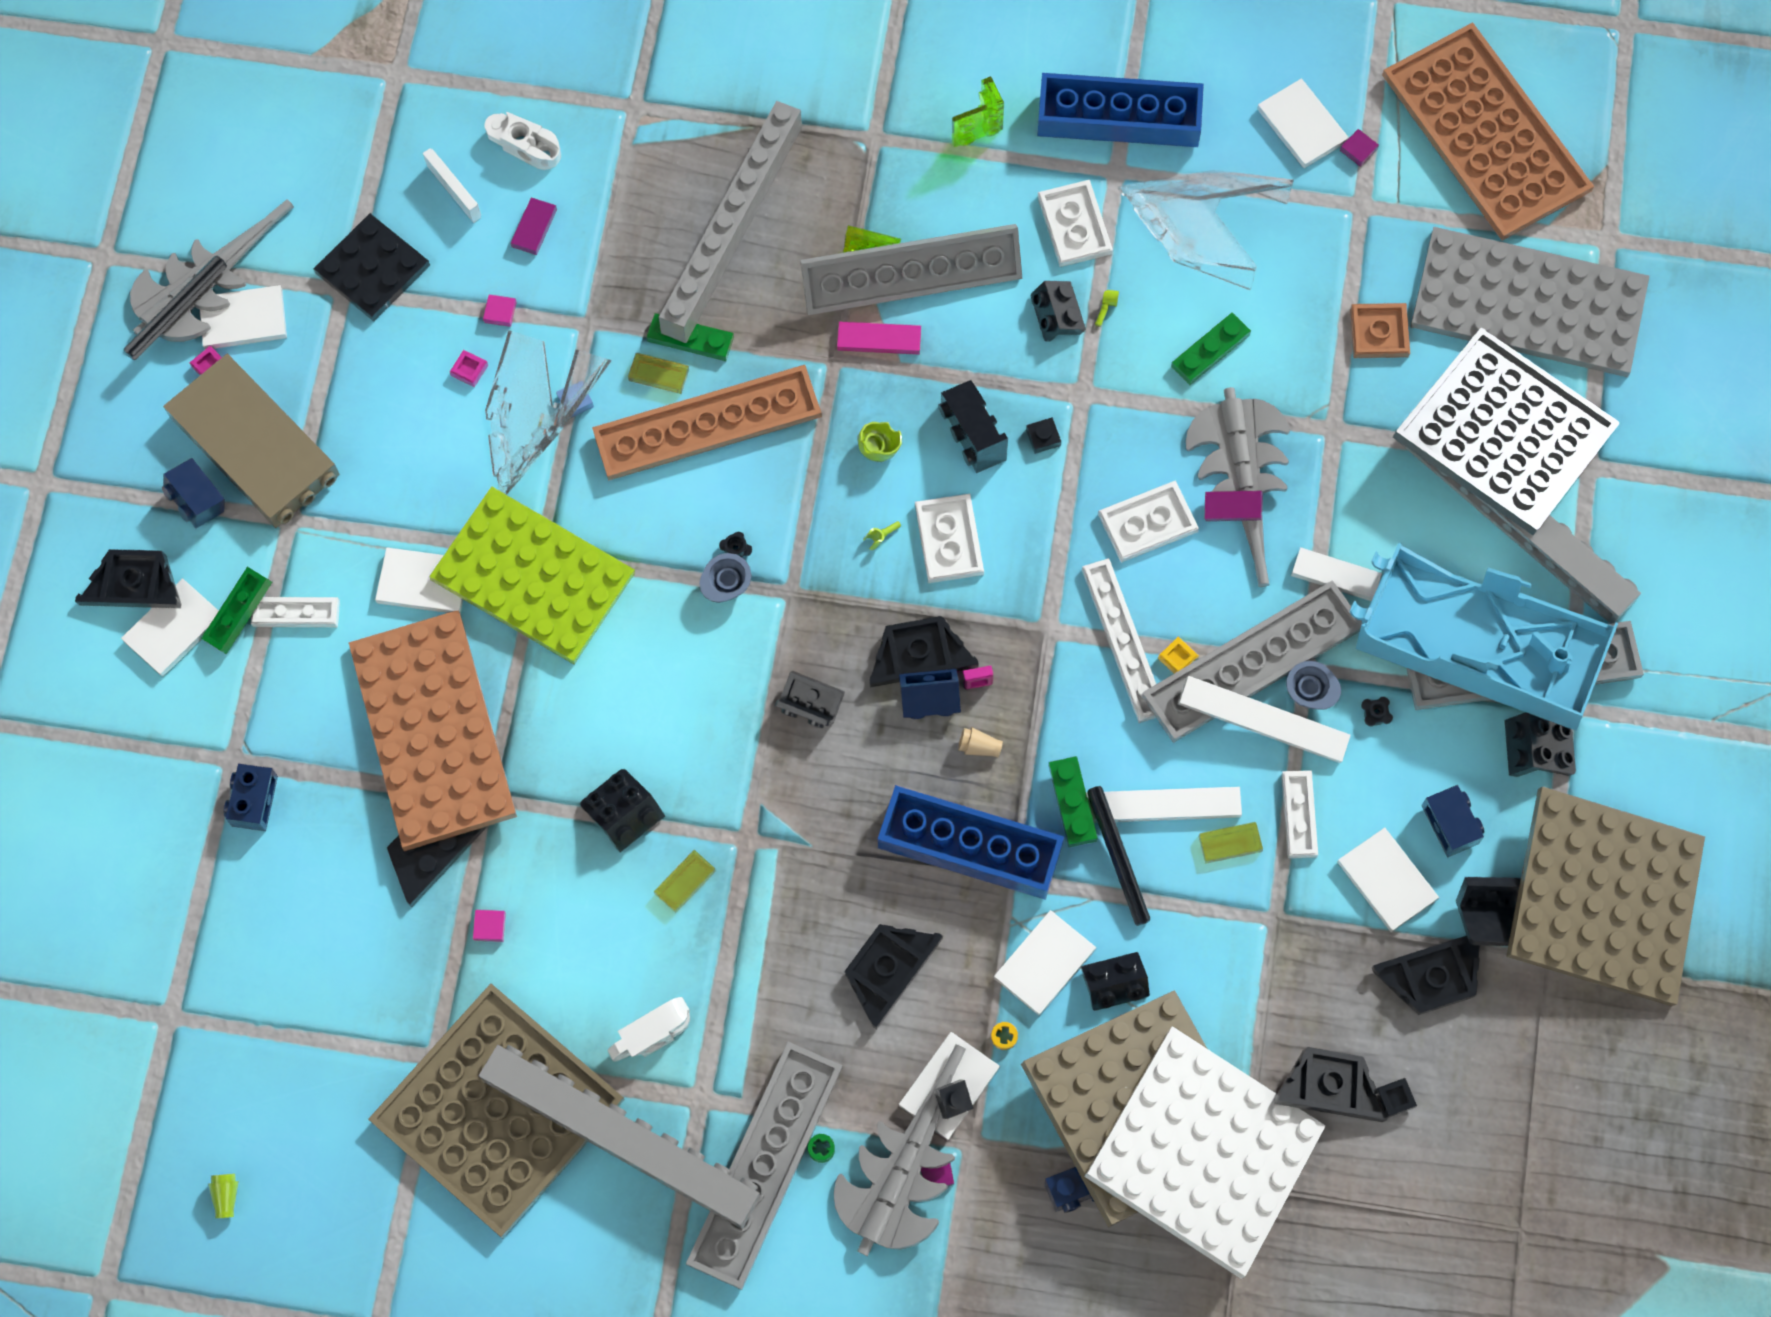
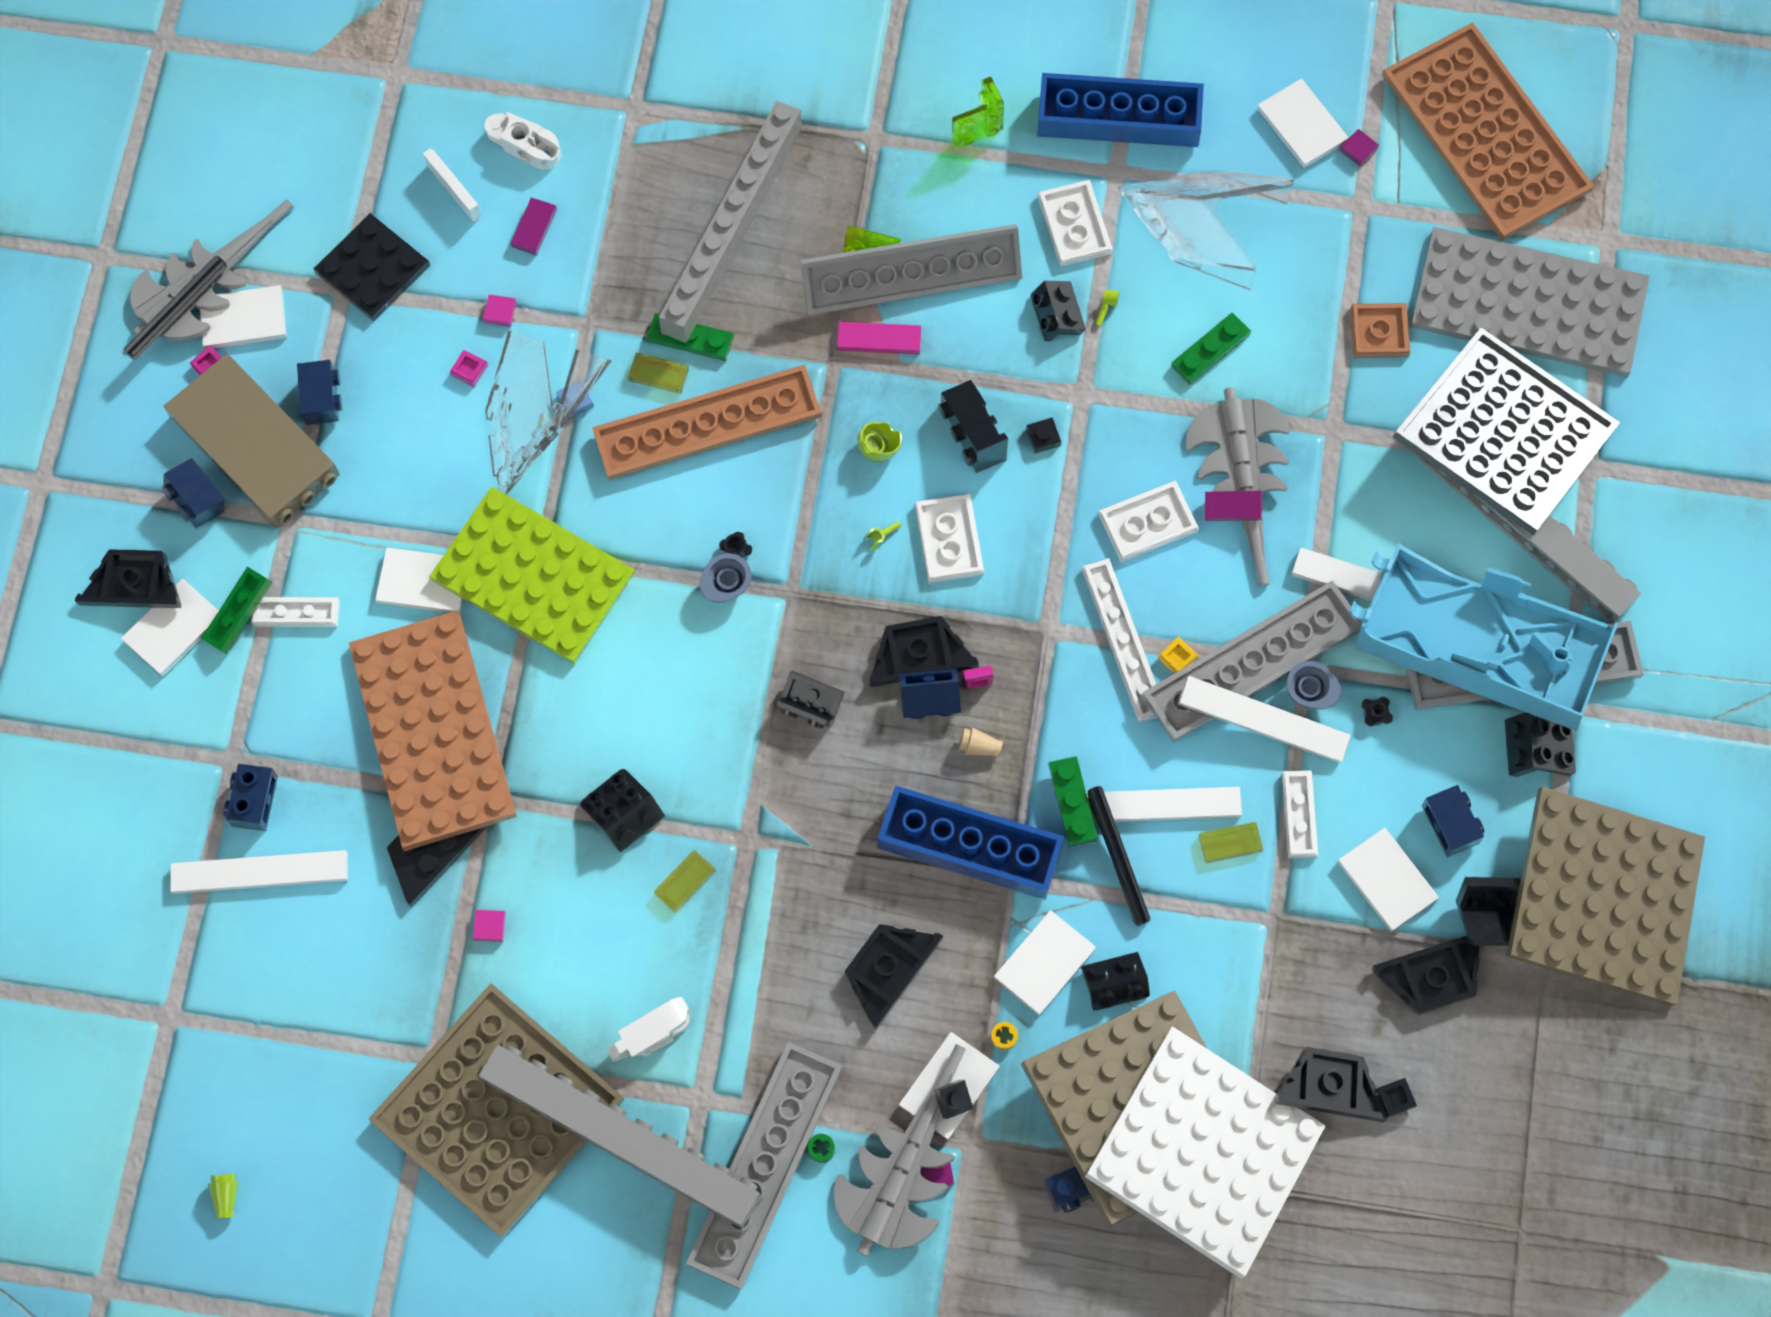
none -> white tile [171,850,348,894]
none -> dark blue brick [297,360,343,425]

